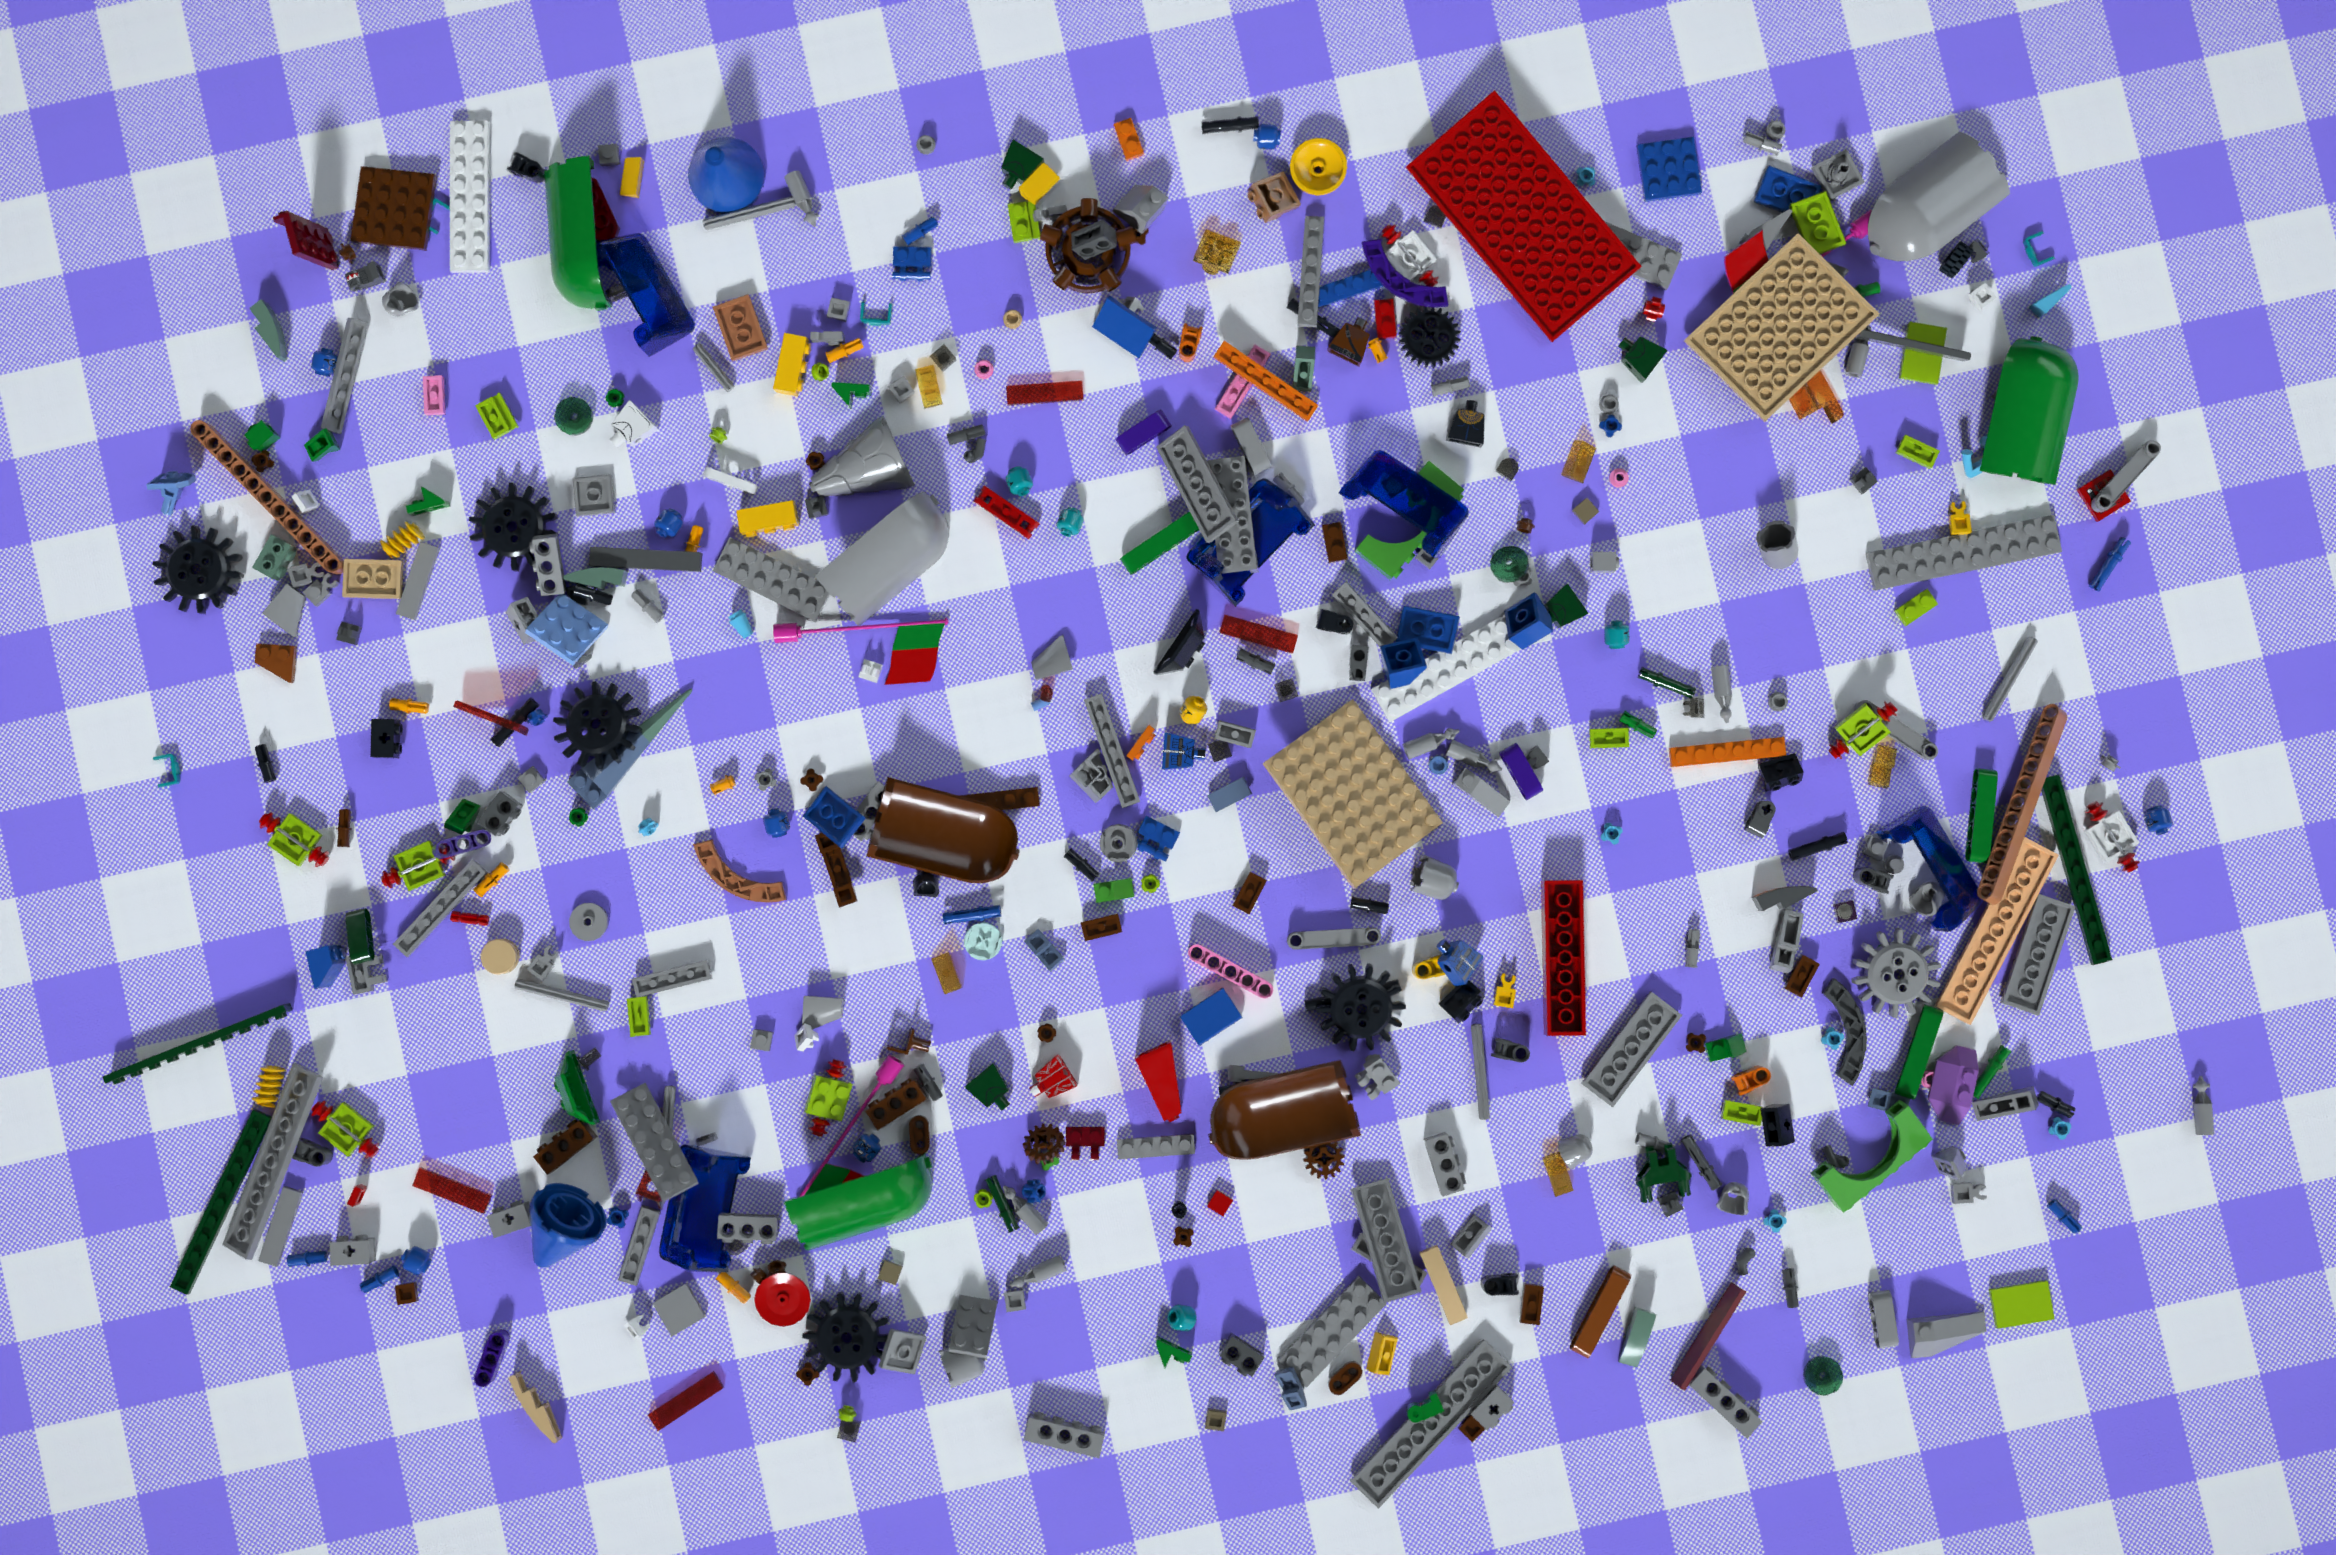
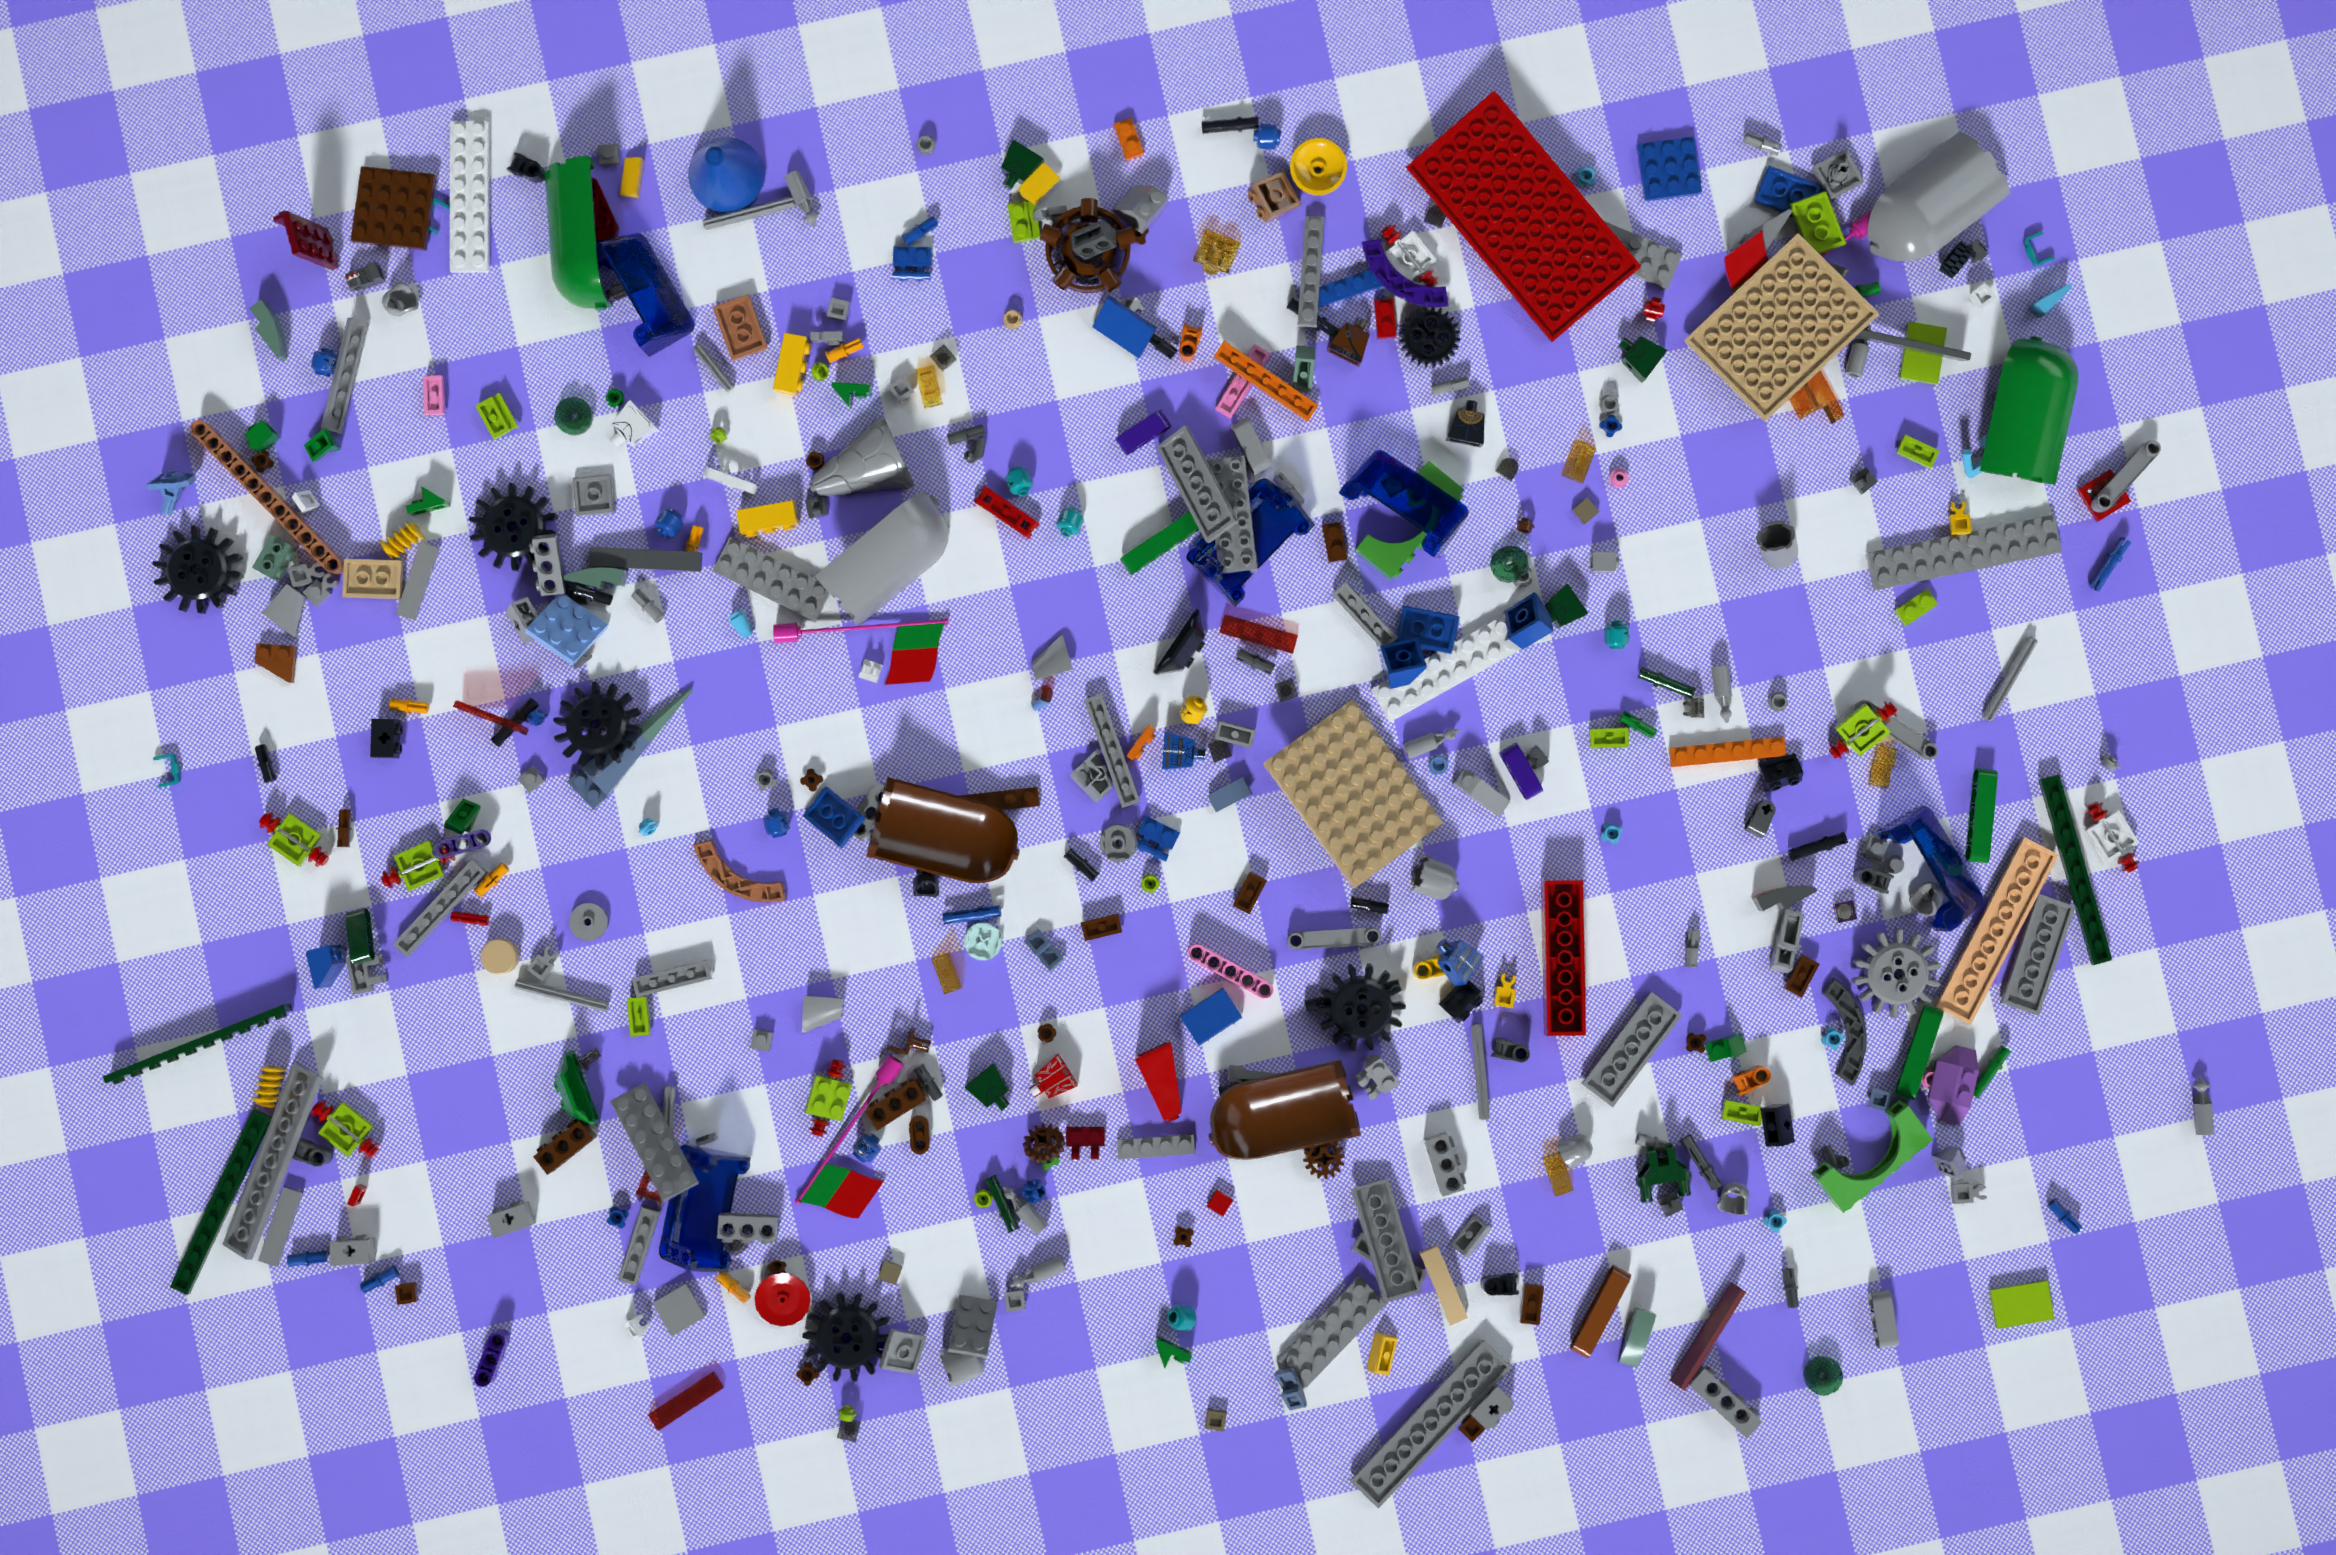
dark grey tile [336,621,362,645] -> none
reddish brown plate [339,243,356,264] -> none
blue head [401,1246,432,1275] -> none
clear red tile [412,1167,493,1214] -> none
dark grey brick [477,791,523,836] -> none
tan slope [508,1371,562,1443] -> none
blue cone [530,1183,607,1268] -> none
green plate [569,808,588,827] -> none
light orange pin [710,775,736,795] -> none
reddish brown plate [750,1267,767,1285] -> none
green panel [784,1153,933,1250] -> none
white tile [794,1023,819,1051] -> none
reddish brown slope [815,833,858,908] -> none
teal piece [860,301,892,326] -> none
bright pink plate [974,360,994,379] -> none
clear red tile [1006,381,1084,406] -> none
light grey brick [1024,1412,1105,1458] -> none
bright green slope [1093,878,1134,903] -> none
black pin [1172,1201,1187,1219] -> none
dark grey brick [1219,1333,1265,1377] -> none
black piece [1316,609,1354,634] -> none
reddish brown plate [1328,1361,1362,1395] -> none
dark grey leg [1349,645,1369,681] -> none
light orange pin [1368,338,1388,364] -> none
green leg [1406,1390,1444,1423] -> none
light grey plate [1415,542,1442,569] -> none
light grey wheel [1445,740,1502,774] -> none
dark grey arm [1736,1248,1756,1275] -> none
light grey plate [1766,121,1785,140] -> none
light grey wedge [1906,1311,1987,1358] -> none
light grey slope [1972,1086,2039,1121] -> none
nougat beam [1977,704,2068,905] -> none
black axle [2037,1091,2076,1118] -> none
medium azure plate [2048,1117,2071,1140] -> none
blue head [2143,805,2173,835] -> none

